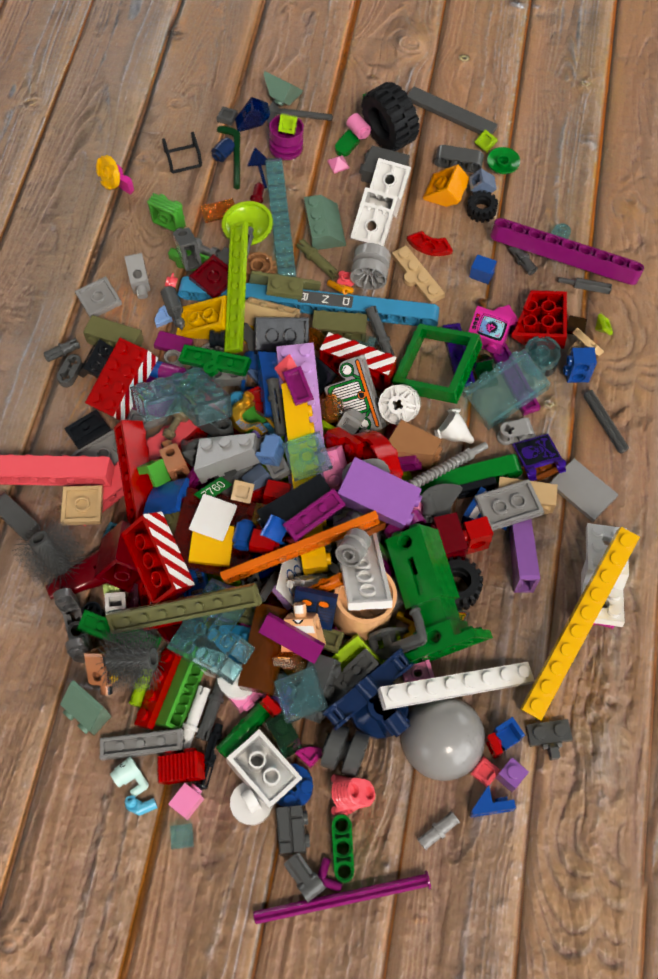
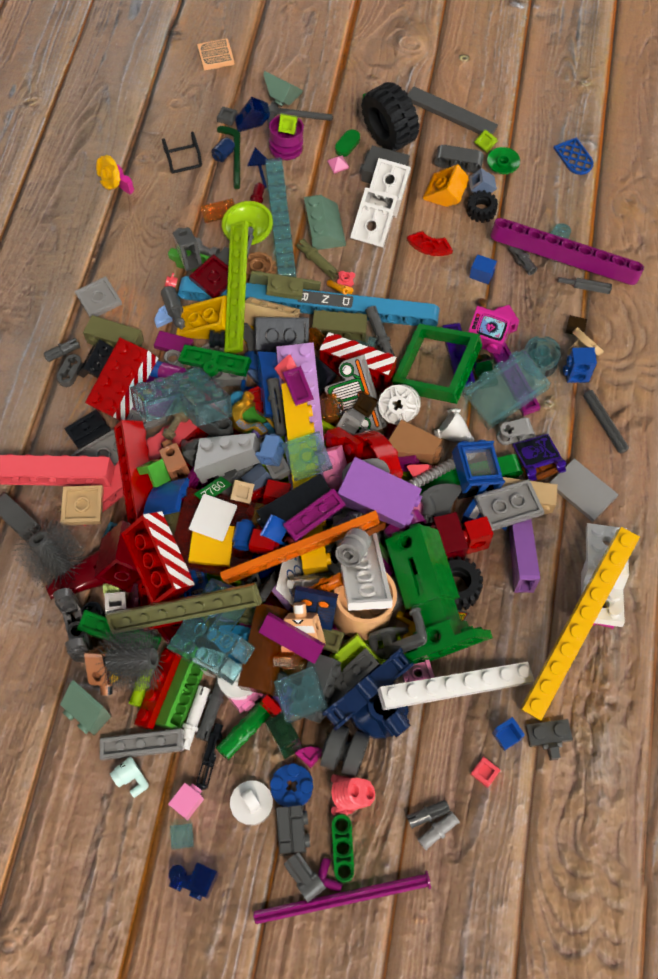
light grey torso [124,253,151,299] -> none
medium azure arm [125,795,158,816] -> none
bright green brick [147,193,186,232] -> none
red brick [157,748,205,785] -> none
white slope [226,729,302,809] -> none
bright pink brick [346,113,371,139] -> none
light grey wheel [350,243,391,290] -> none
tan hinge [392,246,445,304] -> none
light grey piece [401,698,485,781] -> none
blue slope [470,785,516,818] -> none
red tile [485,732,504,759] -> none
medium lavender brick [496,758,529,792] -> none
red wedge [511,290,567,349] -> none
lime slope [595,313,613,336] -> none
none -> clear blue brick [169,862,219,901]
none -> light nougat tile [197,38,234,71]
none -> dark brown tile [353,391,379,418]
none -> dark grey axle [406,800,450,829]
none -> coral slope [407,464,433,477]
none -> blue window [452,440,505,493]
none -> blue window [554,137,593,175]

